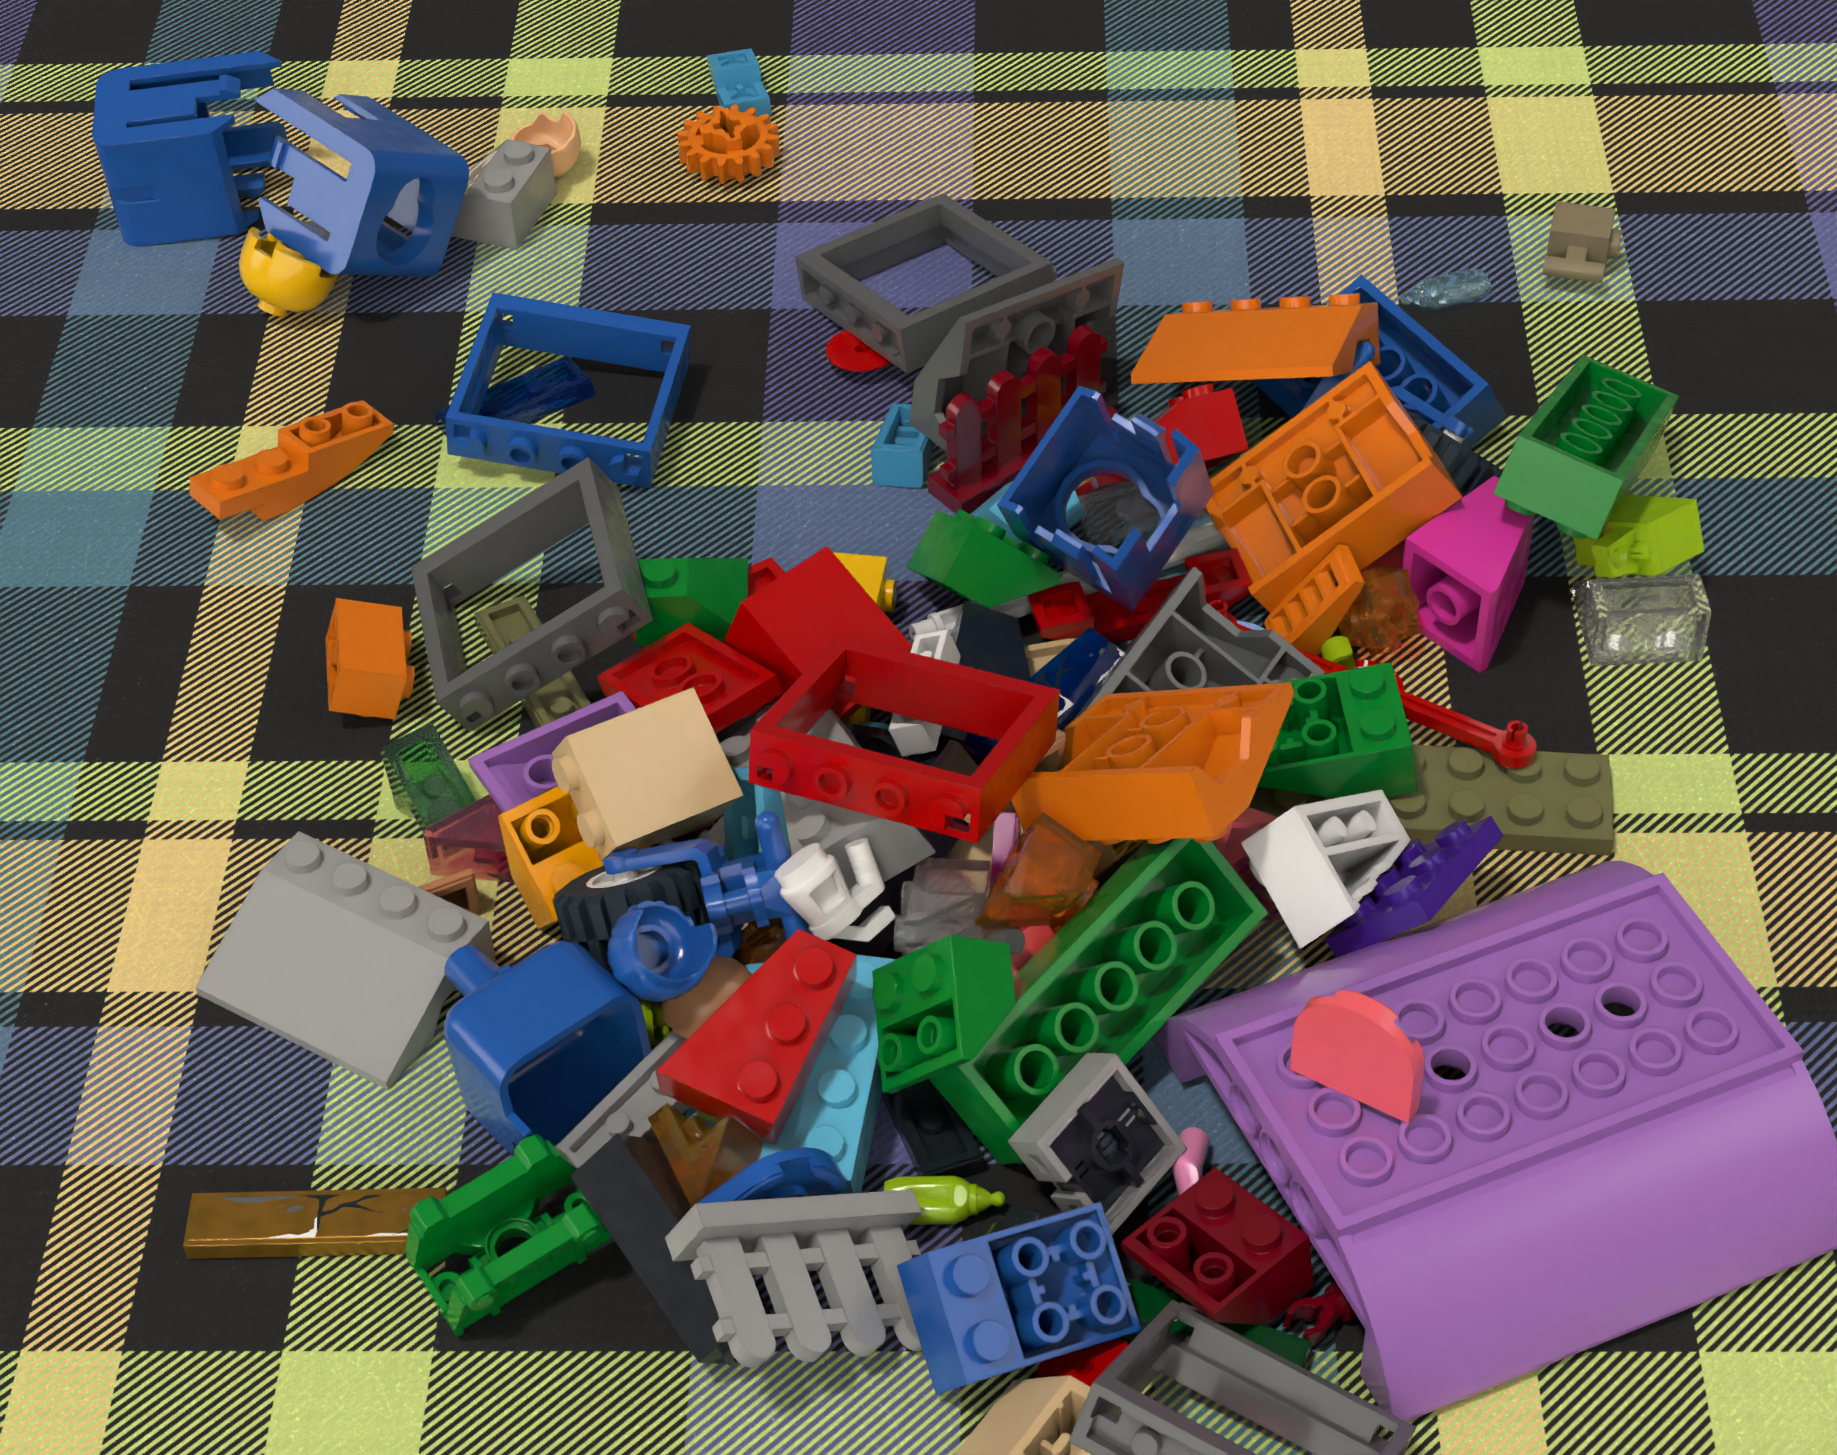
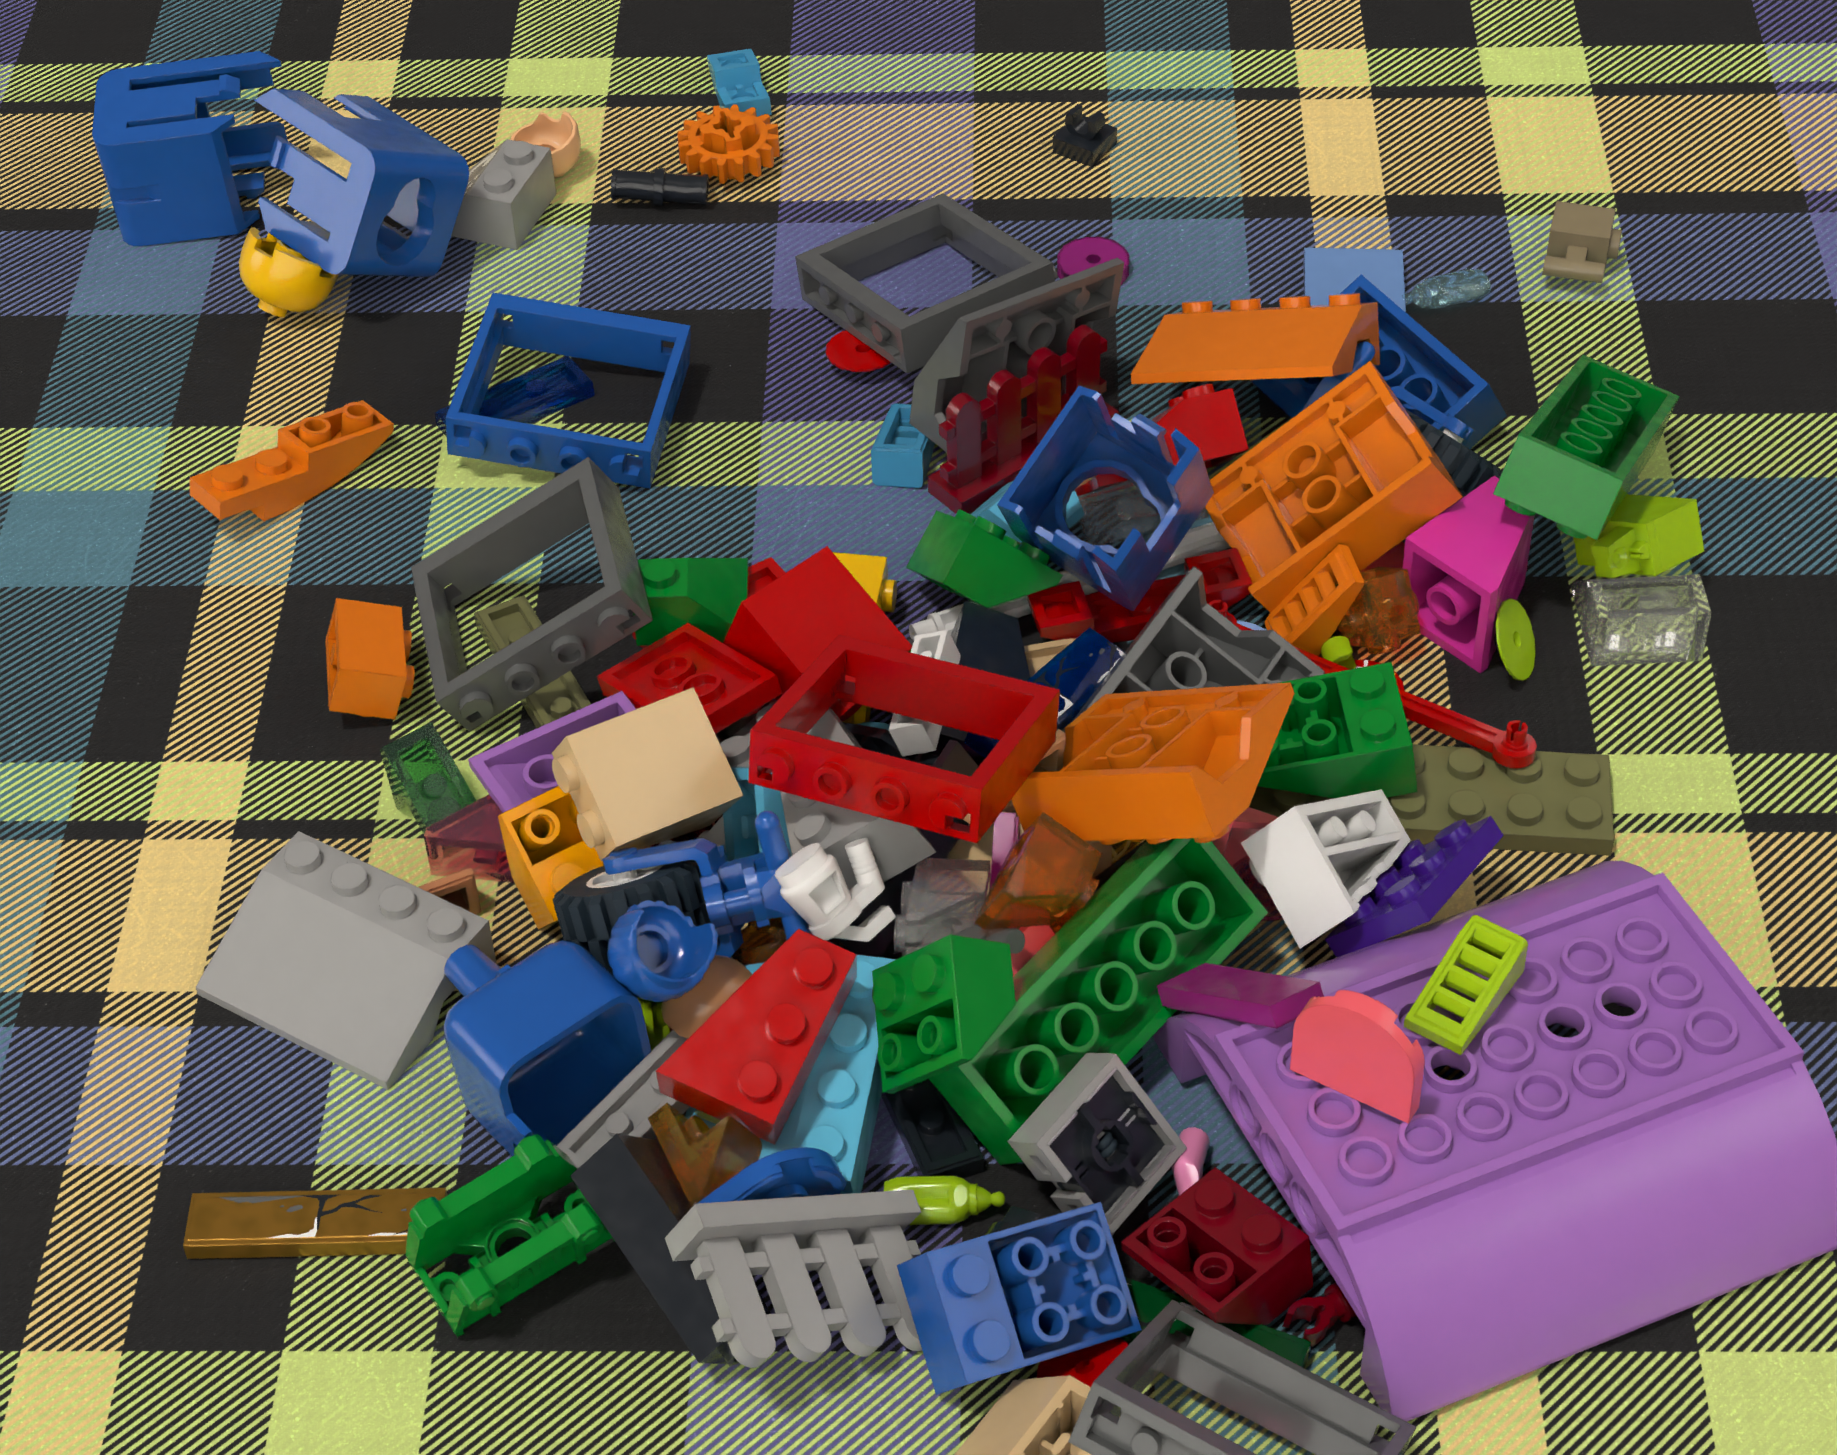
none -> black pin [611,167,709,206]
none -> black tile [1053,104,1117,167]
none -> magenta piece [1057,237,1129,285]
none -> magenta tile [1157,963,1324,1029]
none -> medium blue tile [1303,248,1406,312]
none -> lime slope [1404,915,1528,1055]
none -> lime piece [1494,598,1536,681]

